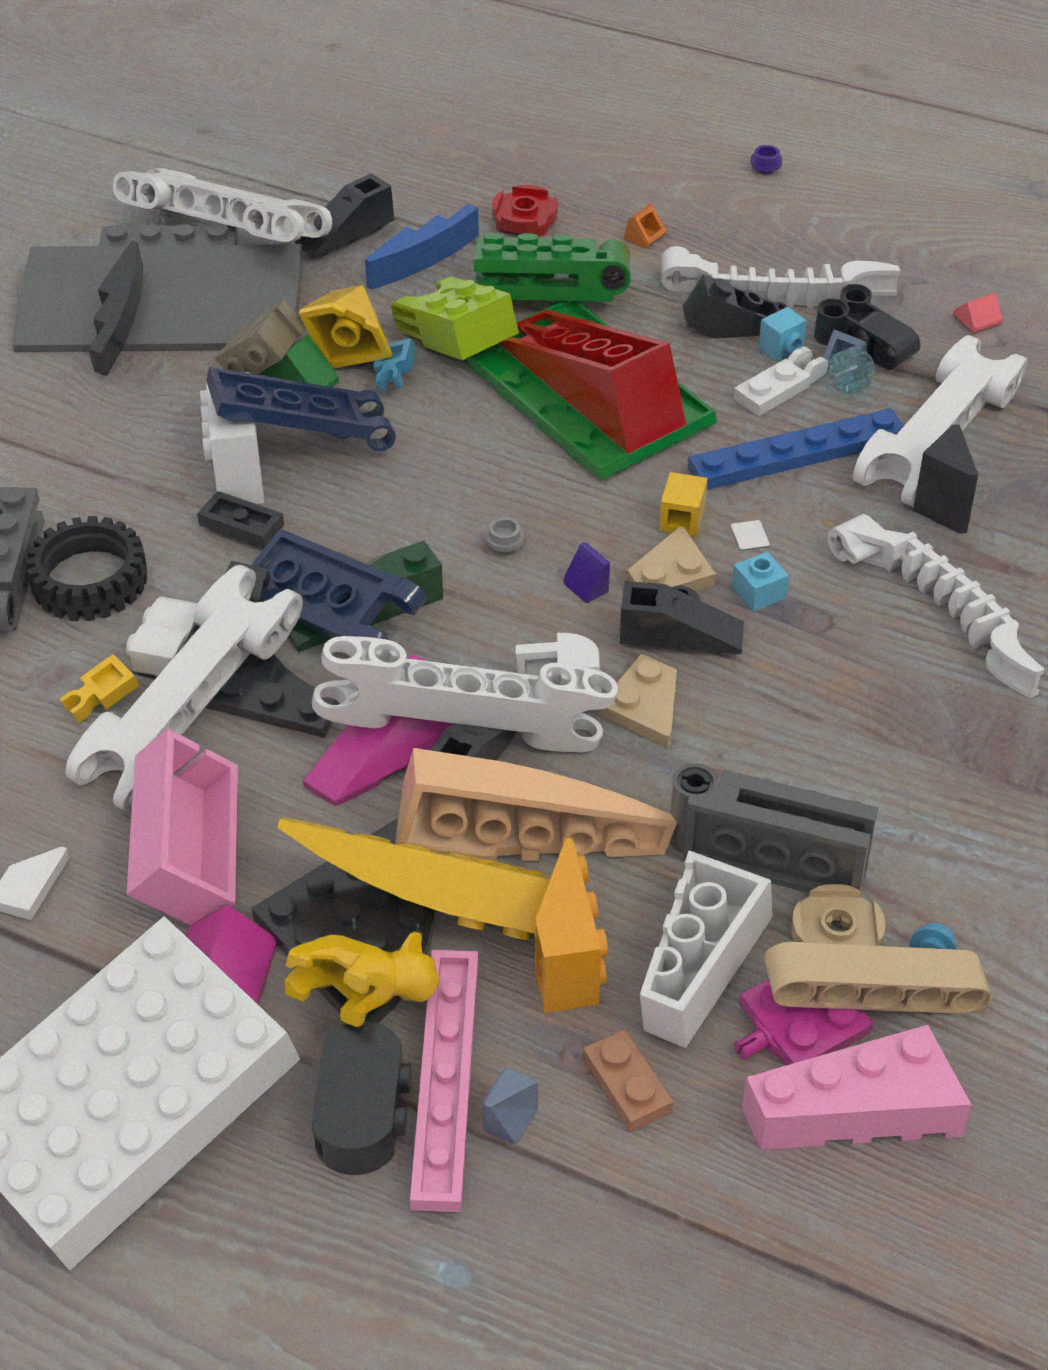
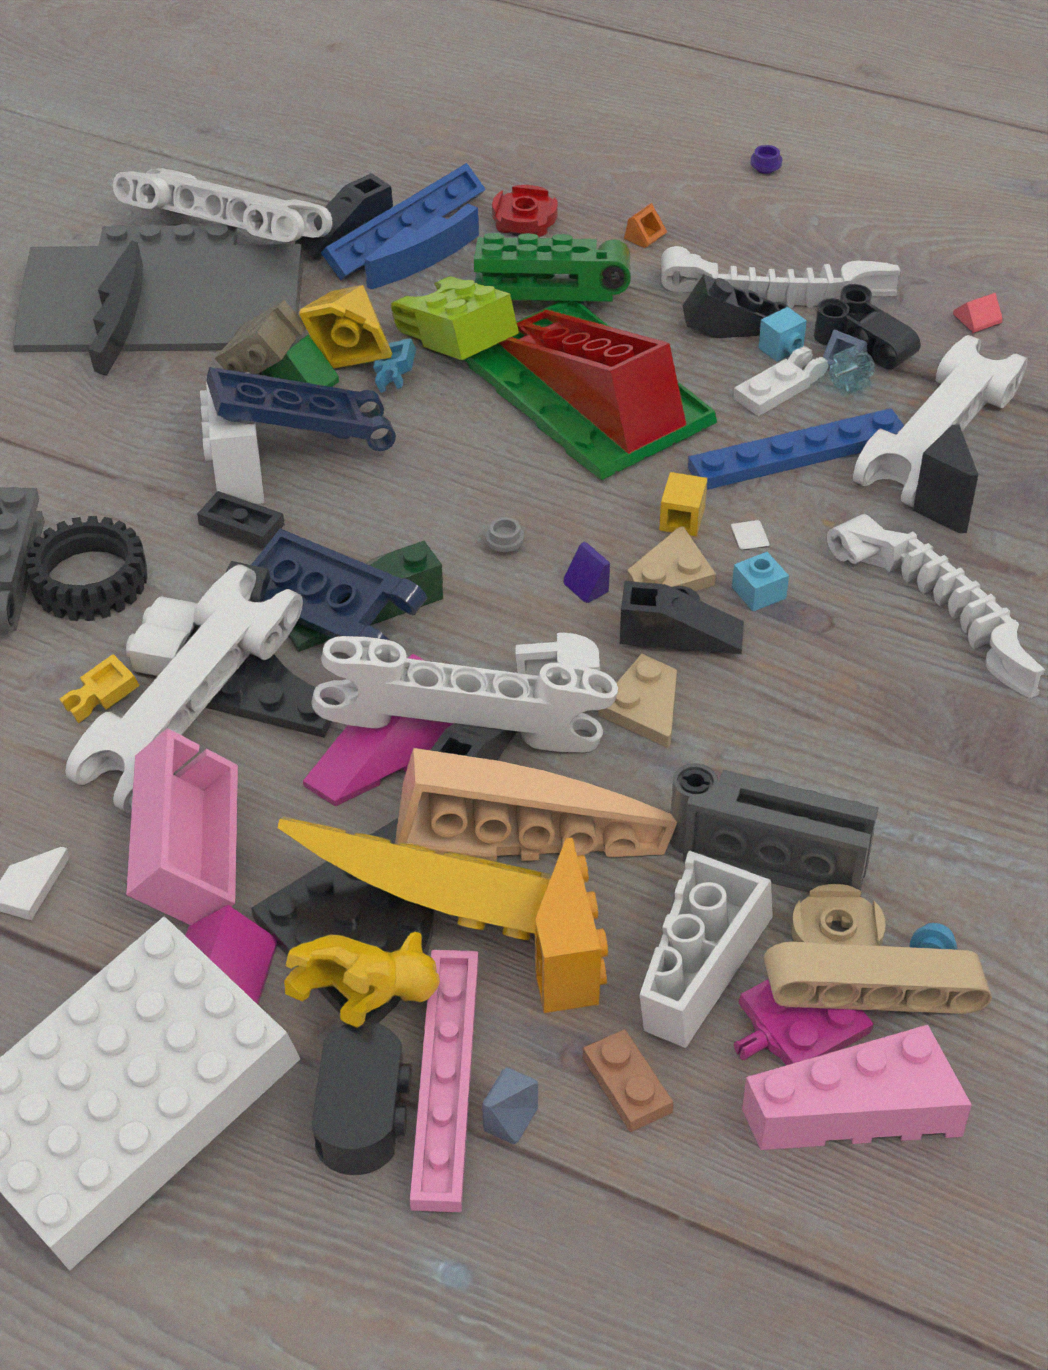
none -> blue plate [321,163,486,280]

